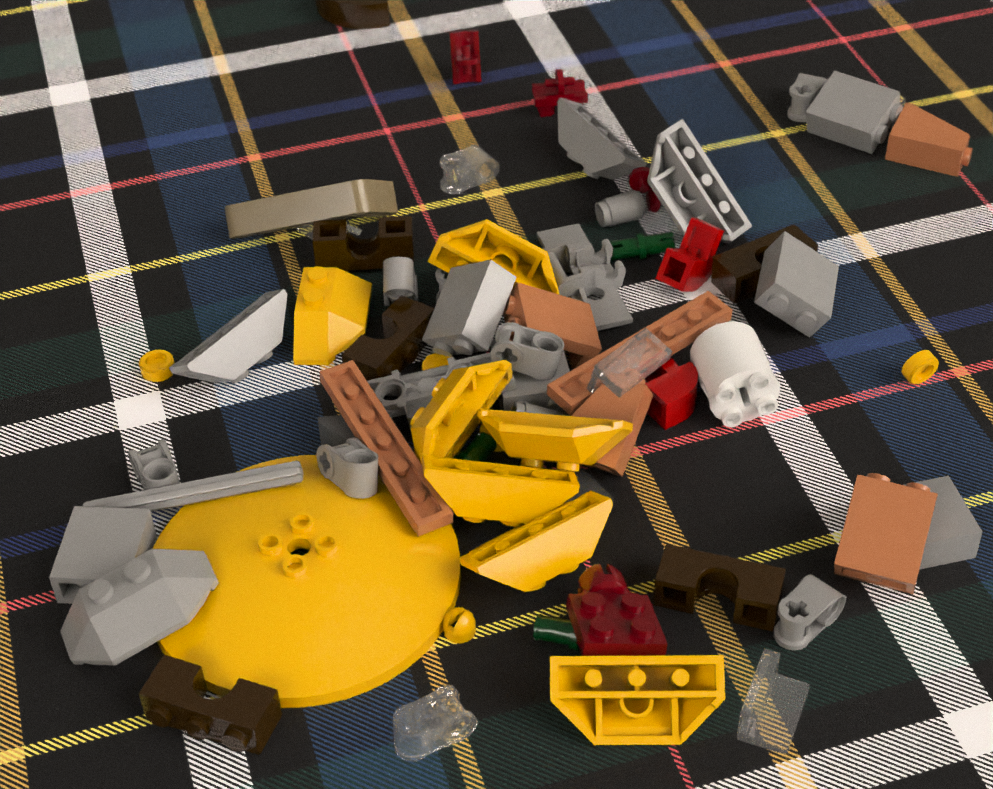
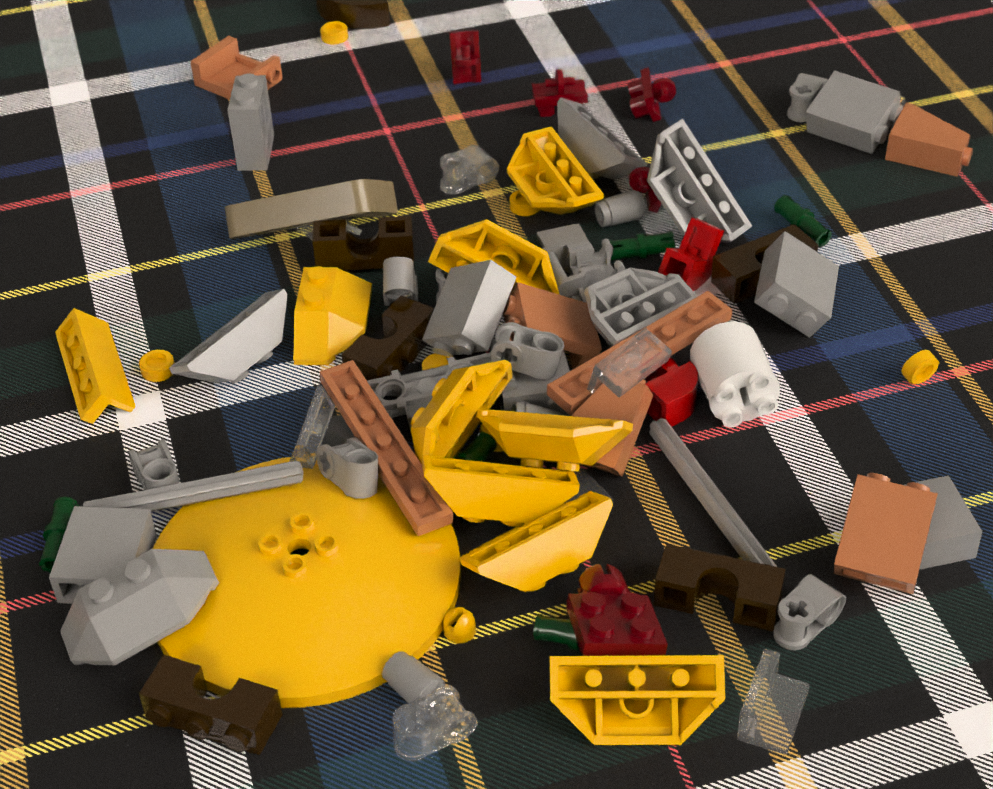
none -> dark green pin [39,497,79,573]
none -> yellow panel [55,308,136,424]
none -> nougat panel [190,36,283,100]
none -> light grey brick [228,74,274,171]
none -> clear slope [289,385,335,469]
none -> yellow tile [320,21,348,45]
none -> light grey piece [382,652,447,713]
none -> yellow wedge [507,126,604,215]
none -> yellow tile [510,189,539,216]
none -> light grey wedge [584,268,698,347]
none -> dark red hips [627,67,676,122]
none -> light grey axle [649,418,777,567]
none -> dark green pin [774,195,832,248]

